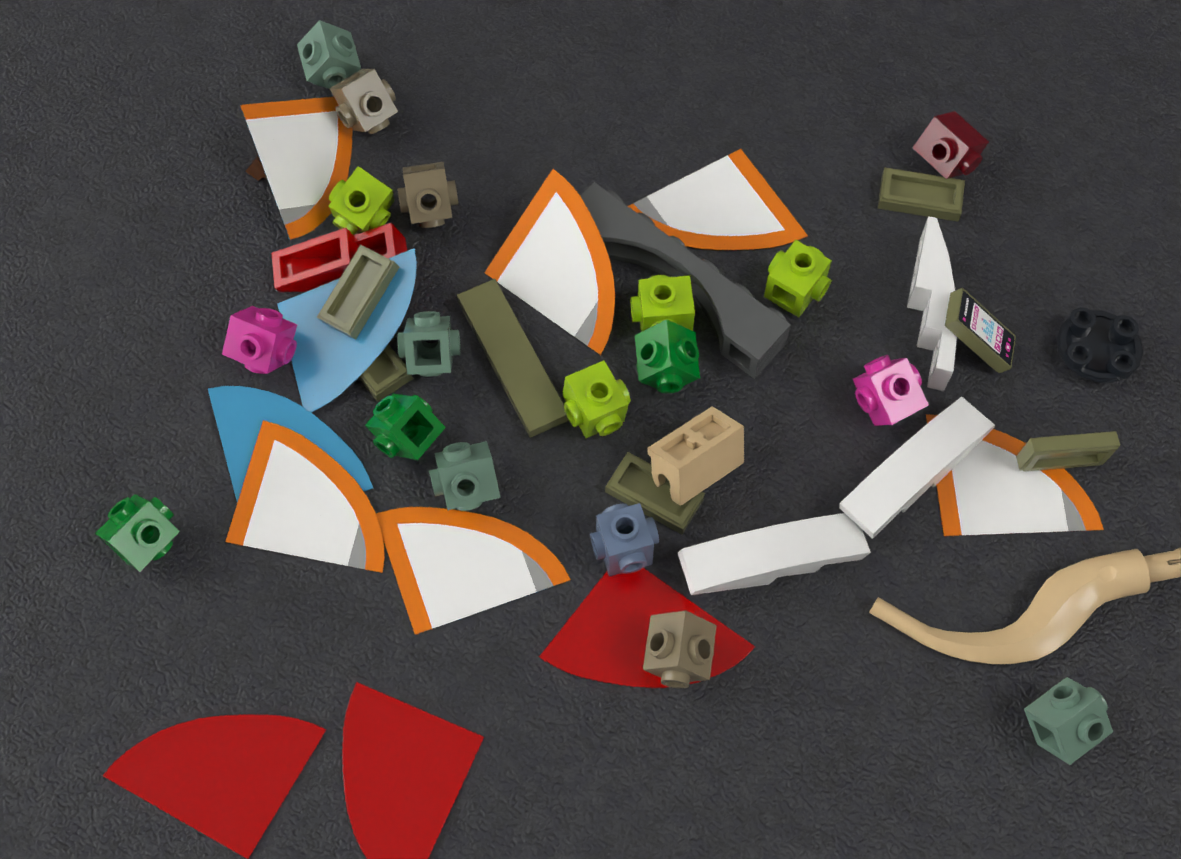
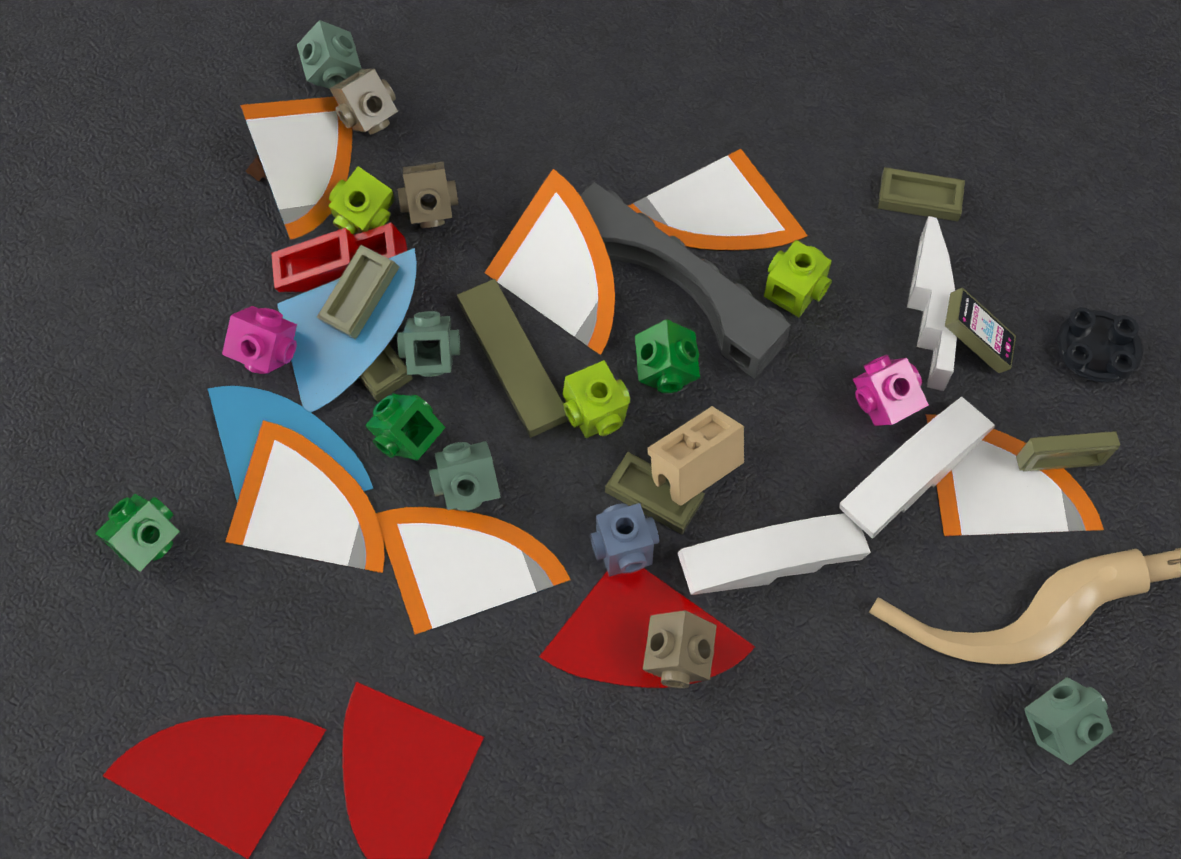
lime brick [630,275,695,332] -> none
dark red brick [913,111,989,179] -> none

